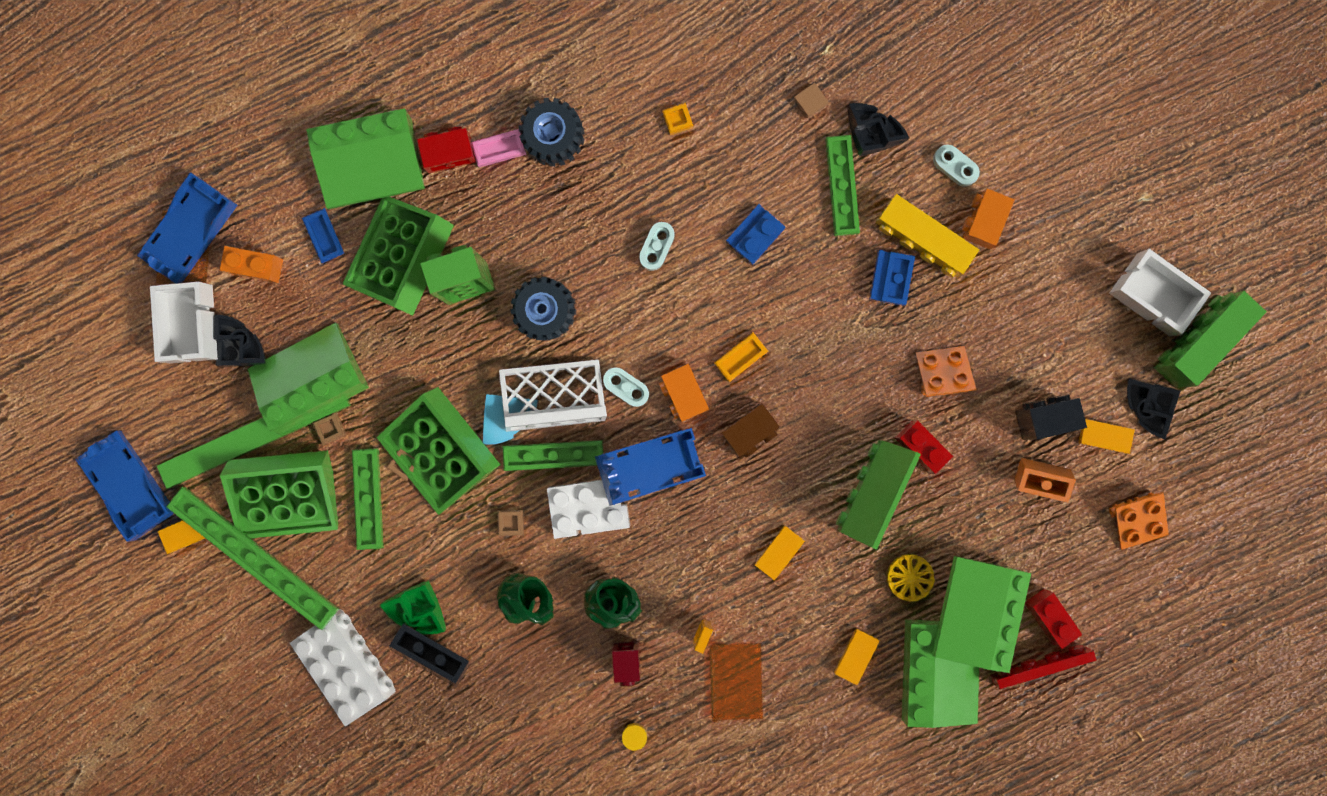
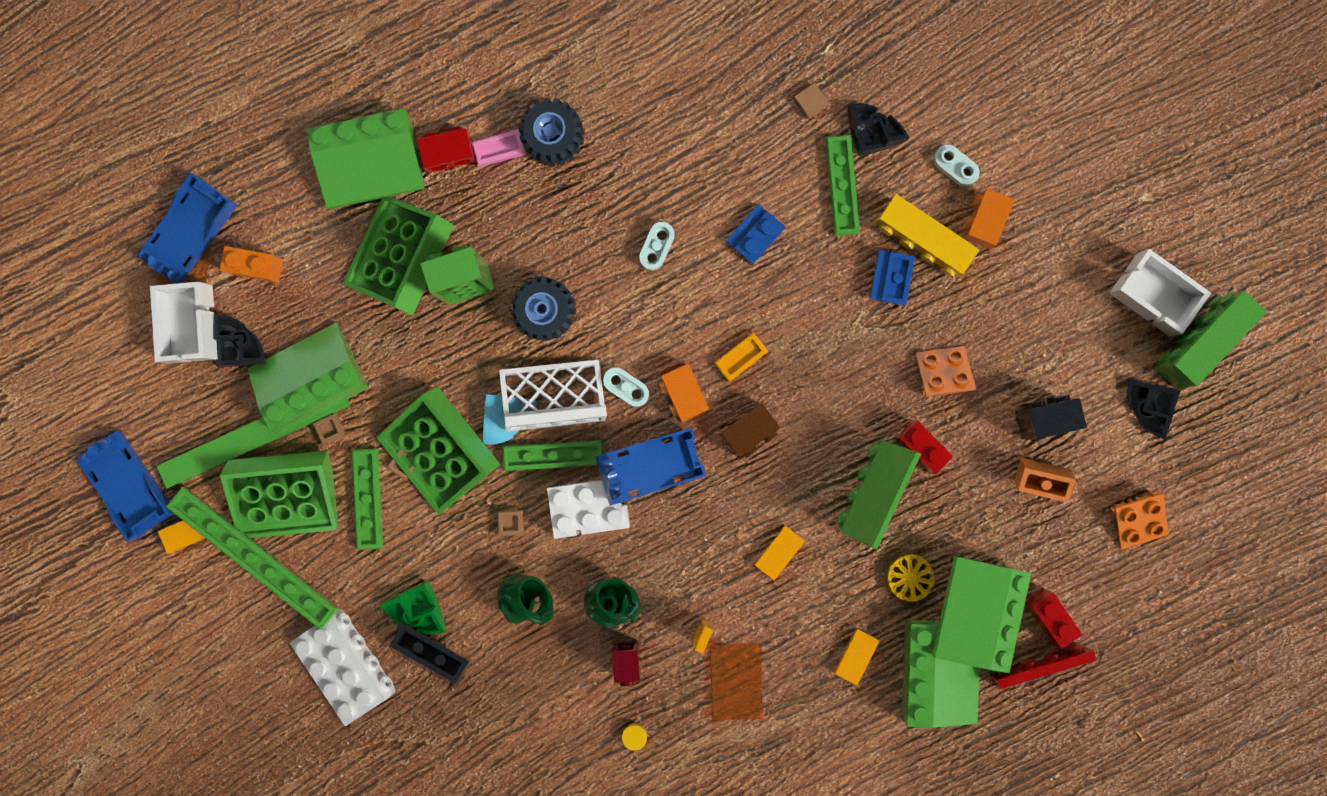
blue tile [302,208,345,263] -> none
light orange tile [662,102,693,136] -> none
light orange tile [1078,419,1135,454] -> none

